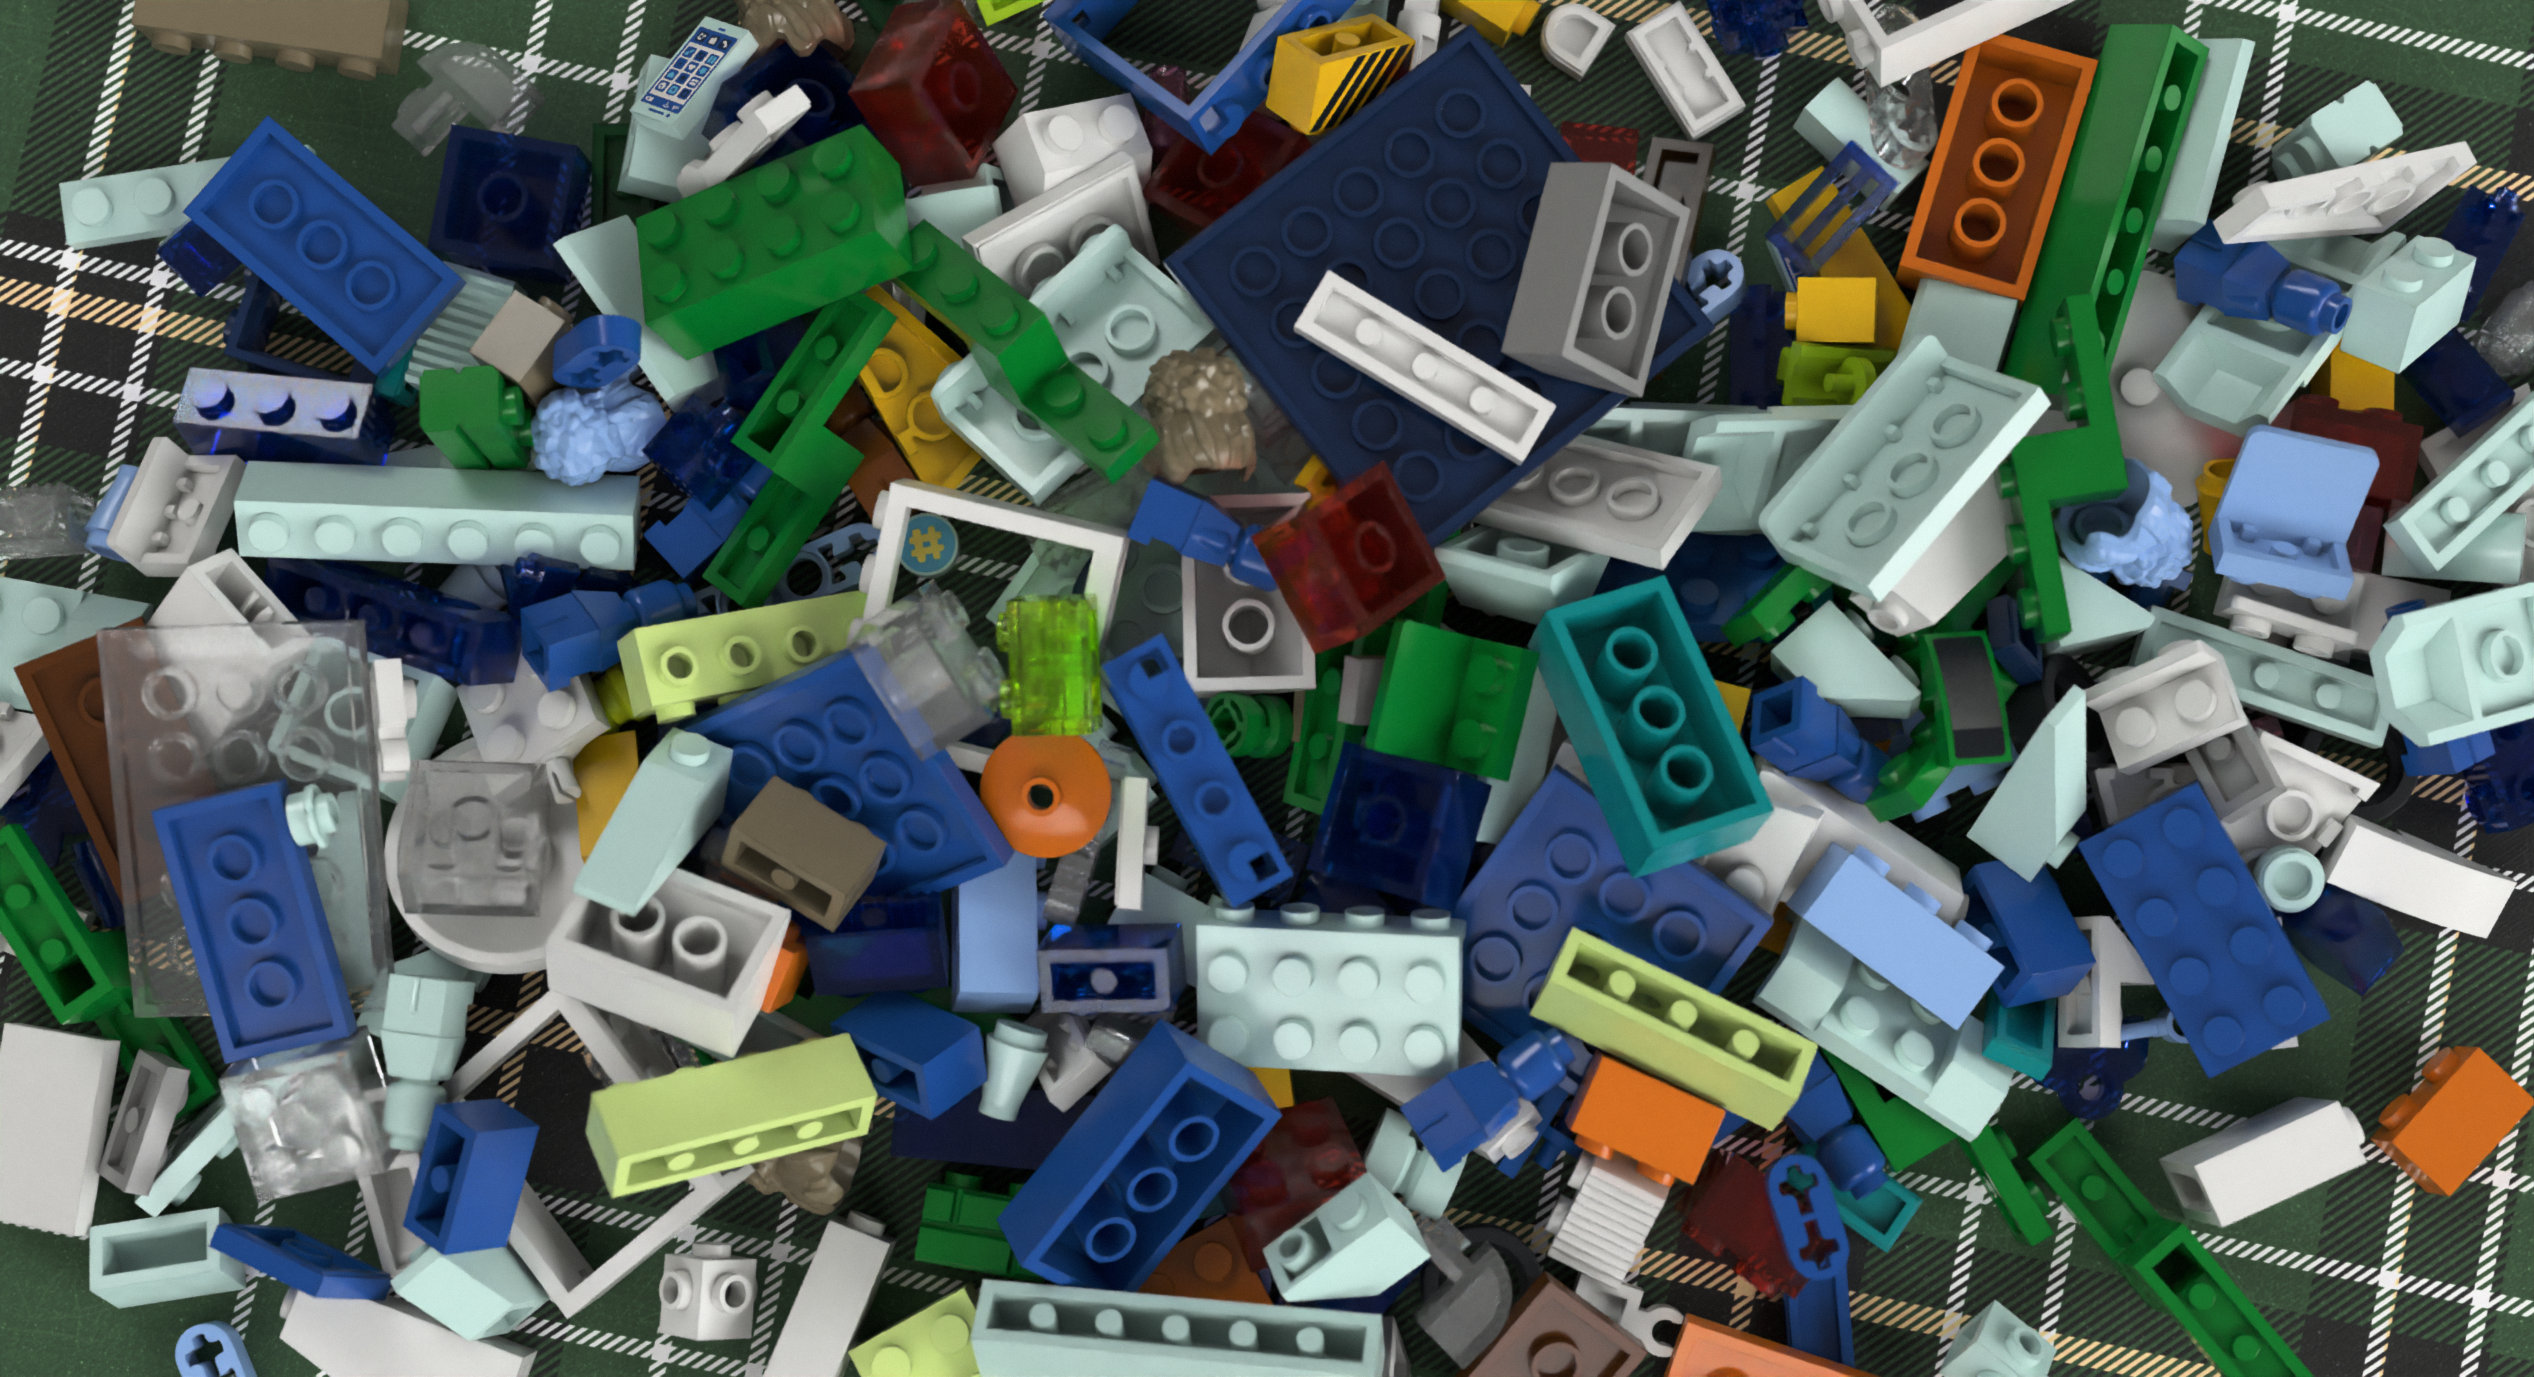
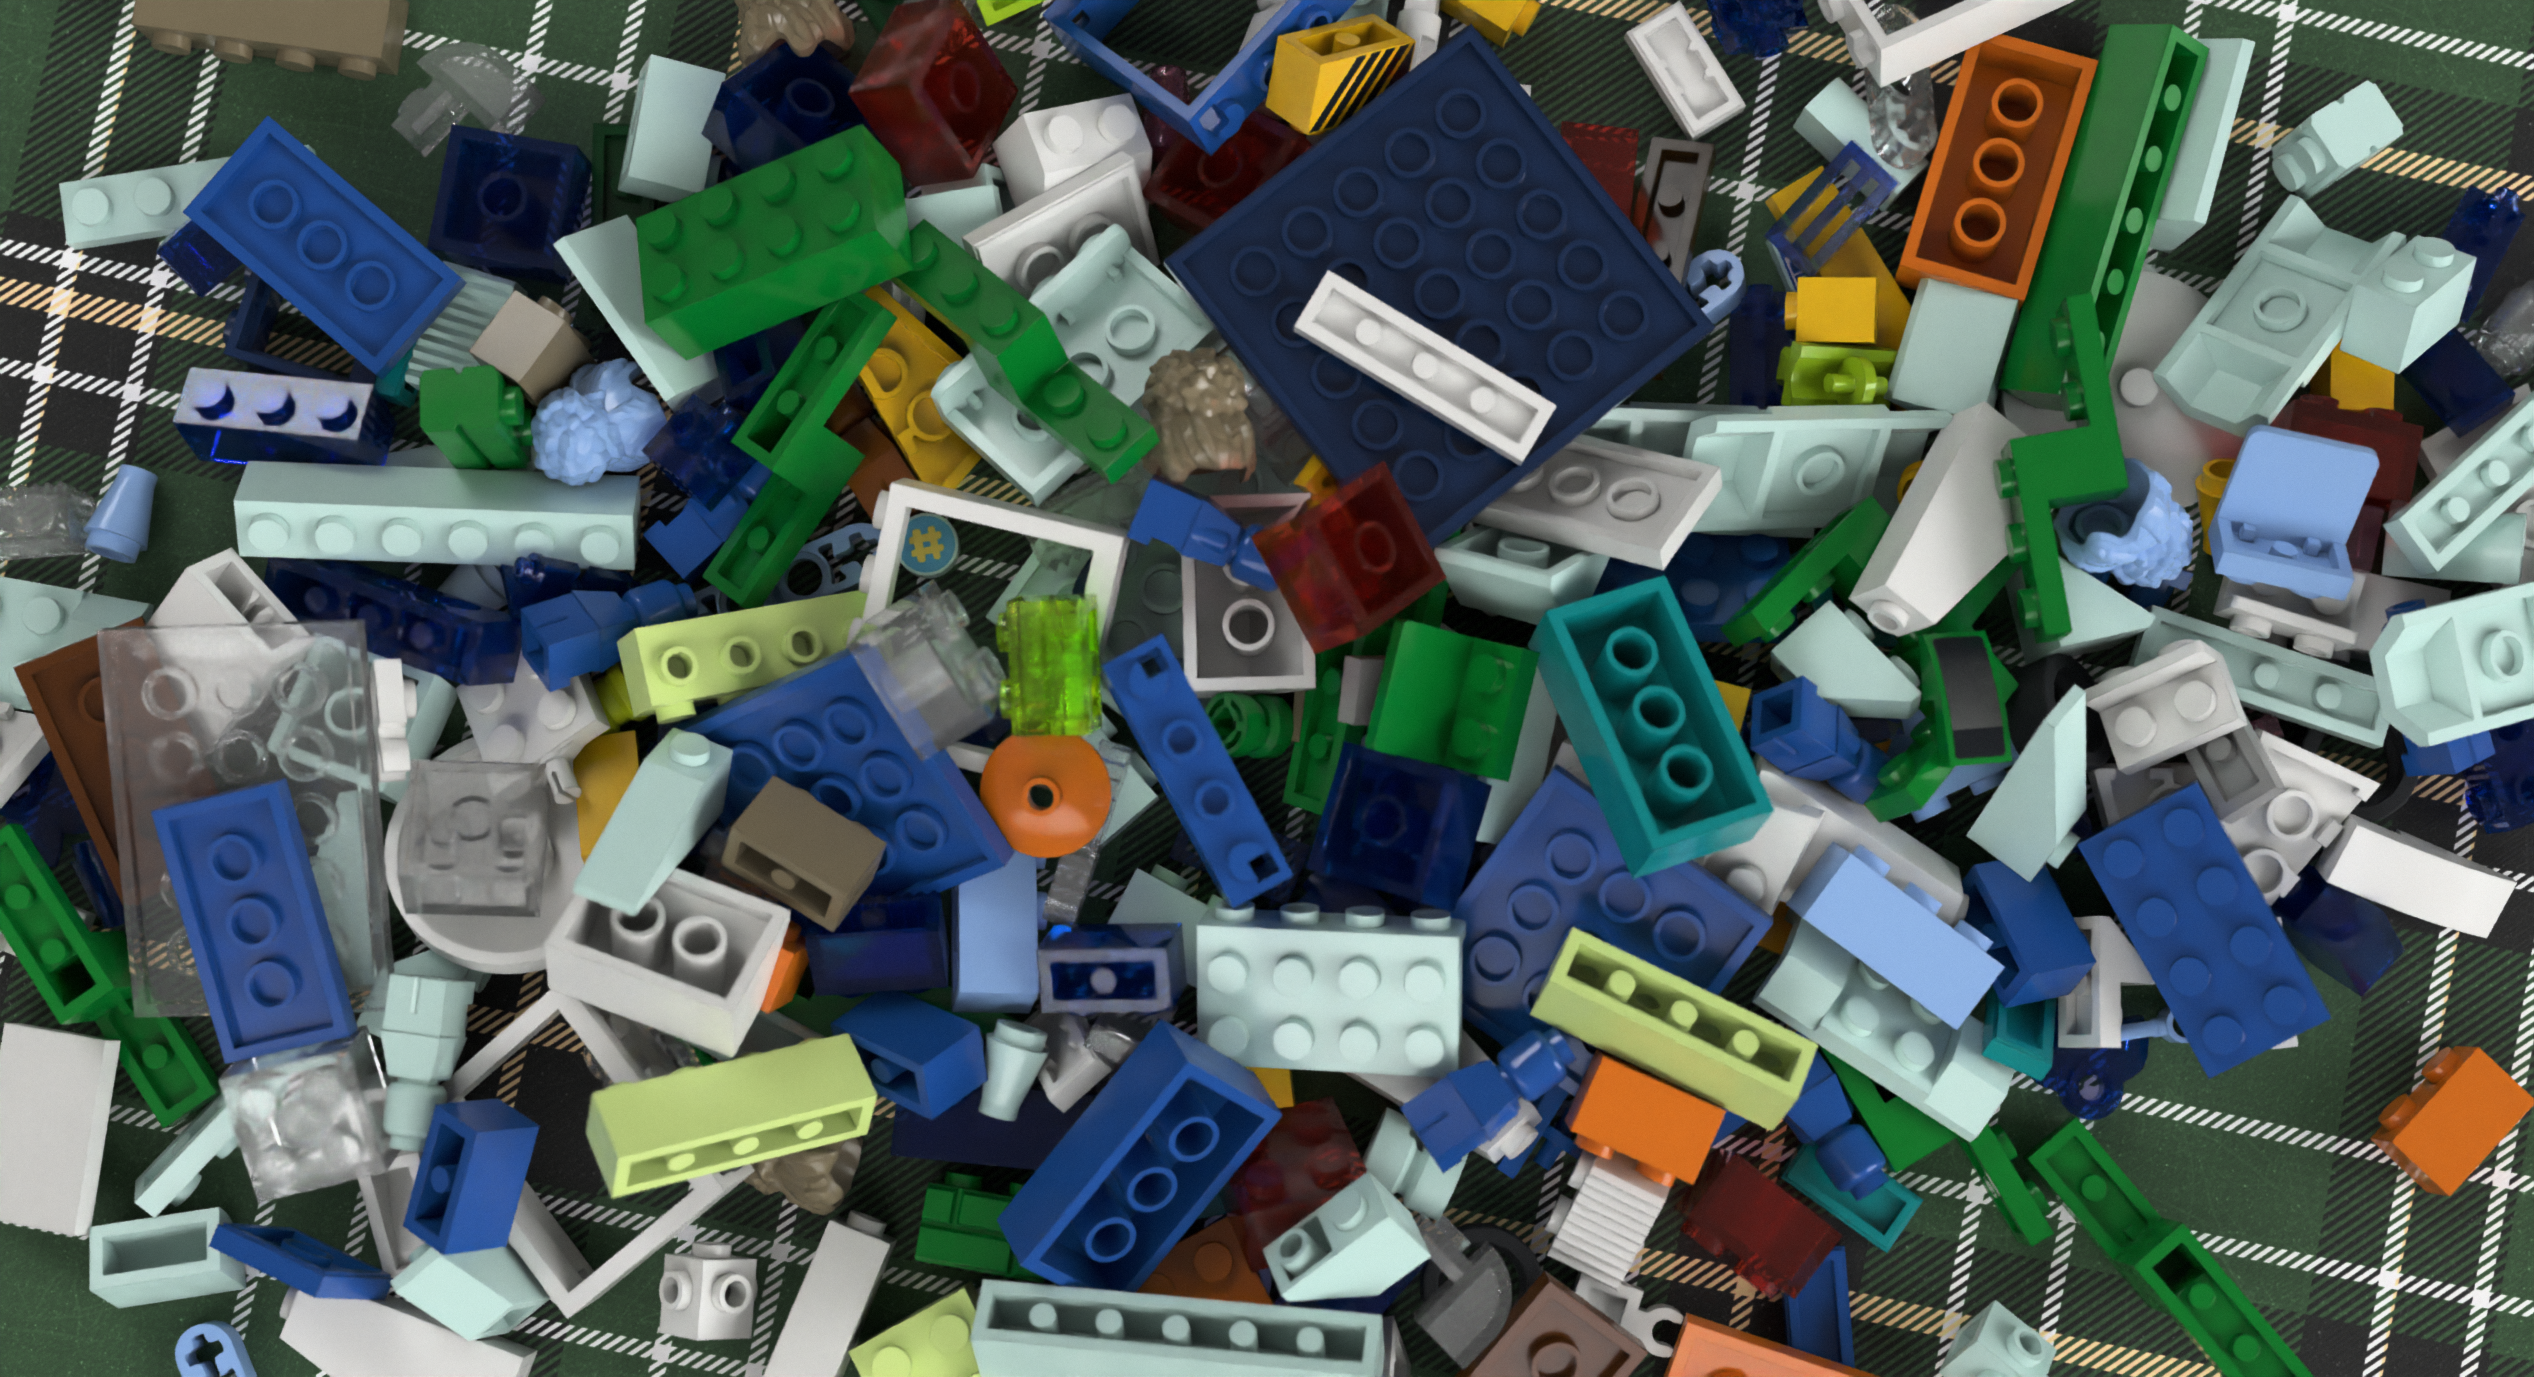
light grey plate [97,1049,191,1196] -> none
white bracket [106,437,247,577] -> none
light aqua plate [286,784,341,848] -> none
blue beam [552,315,642,388] -> none
tile [629,16,759,140] -> none
white hinge [675,84,811,198] -> none
white plate [1114,777,1159,911] -> none
light grey slope [1501,162,1691,397] -> none
white tile [1540,3,1616,82] -> none
light aqua bracket [1758,332,2051,603] -> none
blue beam [1764,1153,1850,1281] -> none
dark blue tile [1986,594,2043,687] -> none
white brick [2158,1097,2367,1228] -> none
blue piece [2174,218,2352,336] -> none
white wing [2213,141,2477,244] -> none
light aqua tile [2253,844,2325,913] -> none

